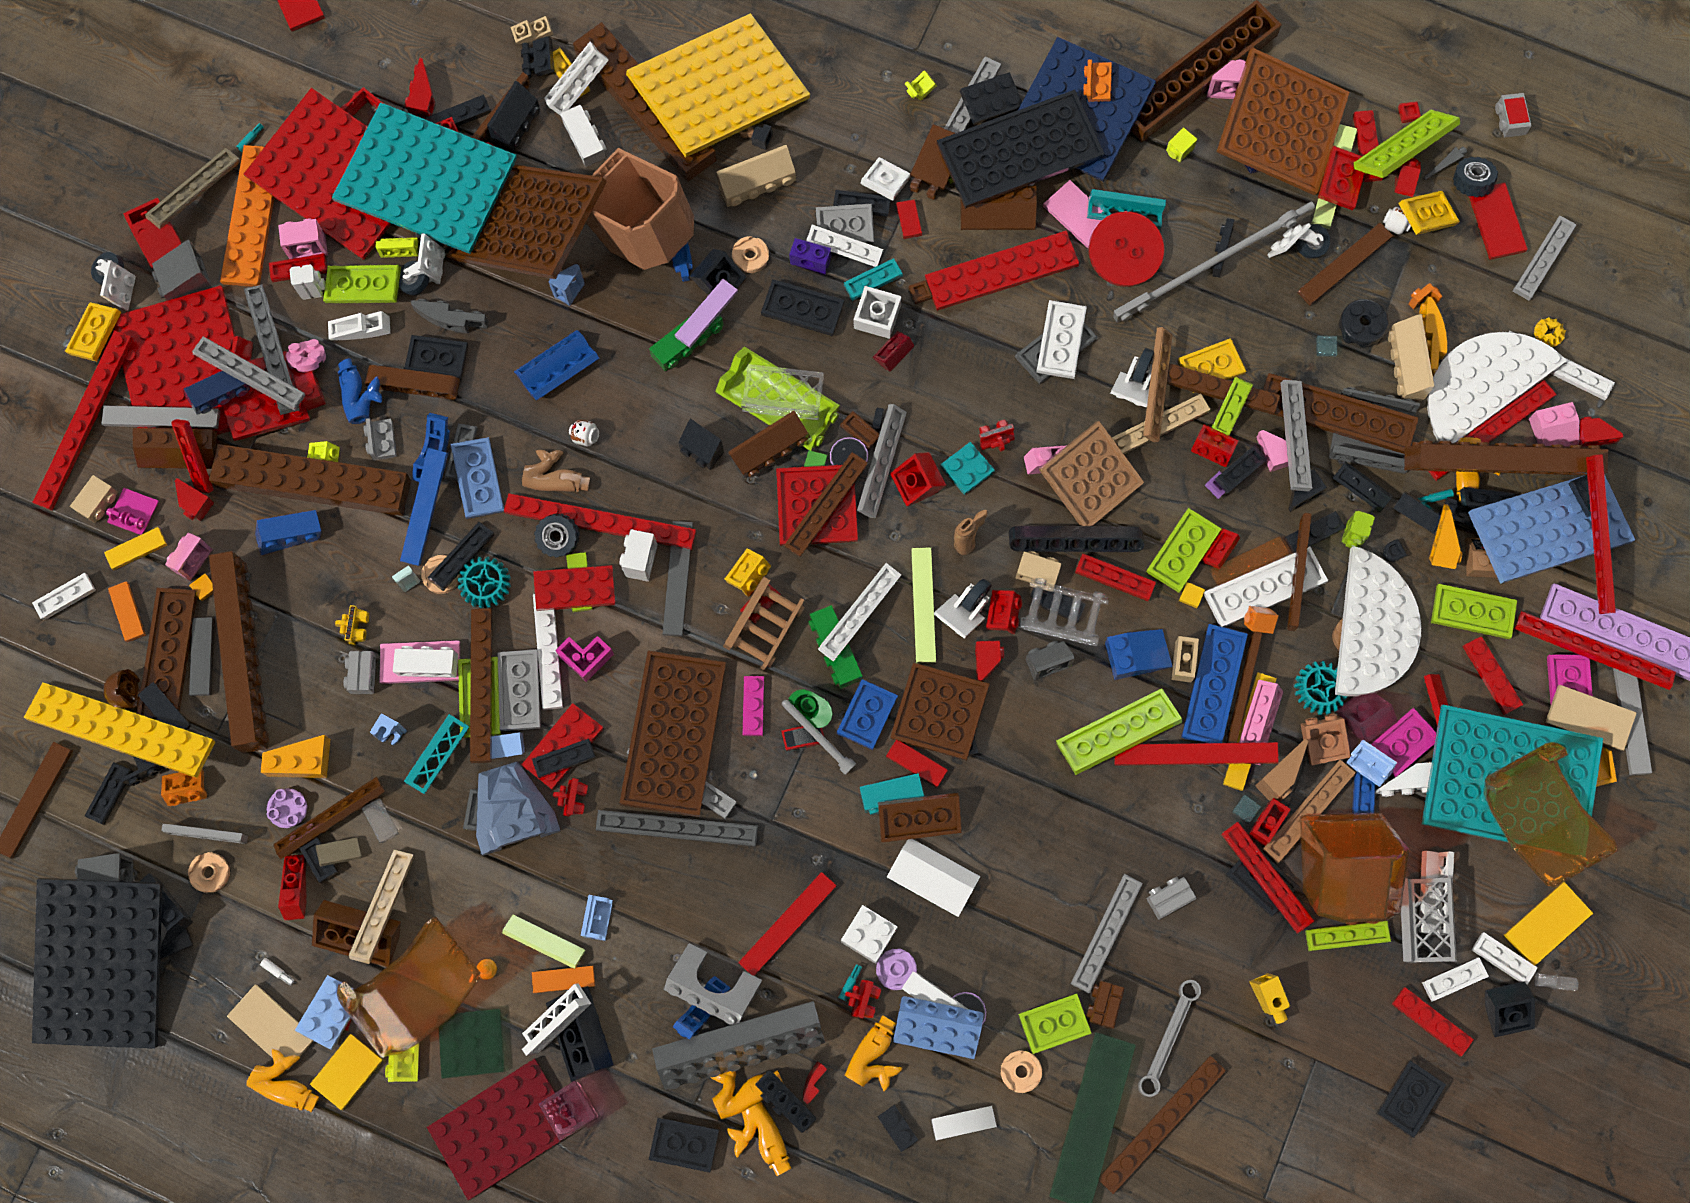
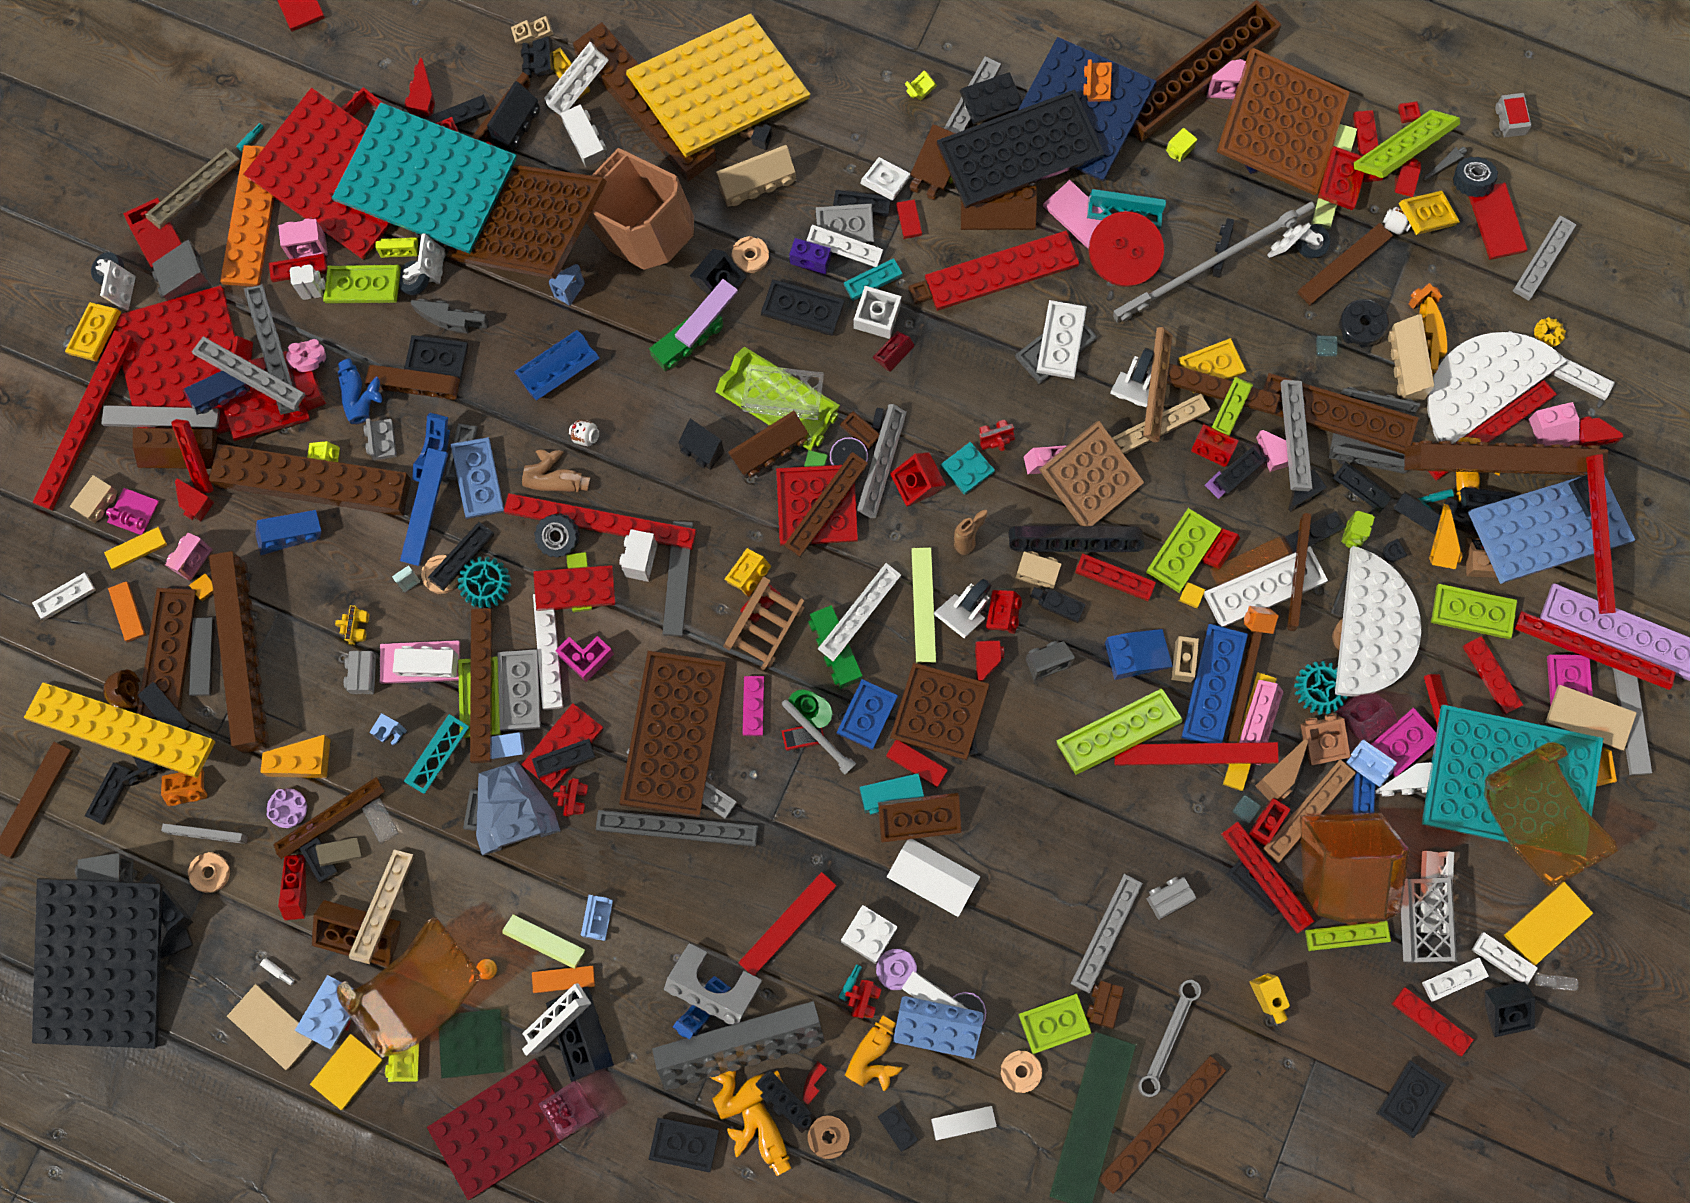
light orange piece [246,1049,319,1112] -> none
white slope [328,311,391,340] -> none
blue hinge [672,242,693,282] -> none
clear fence [1020,578,1108,646] -> none
none -> medium nougat plate [808,1116,850,1159]

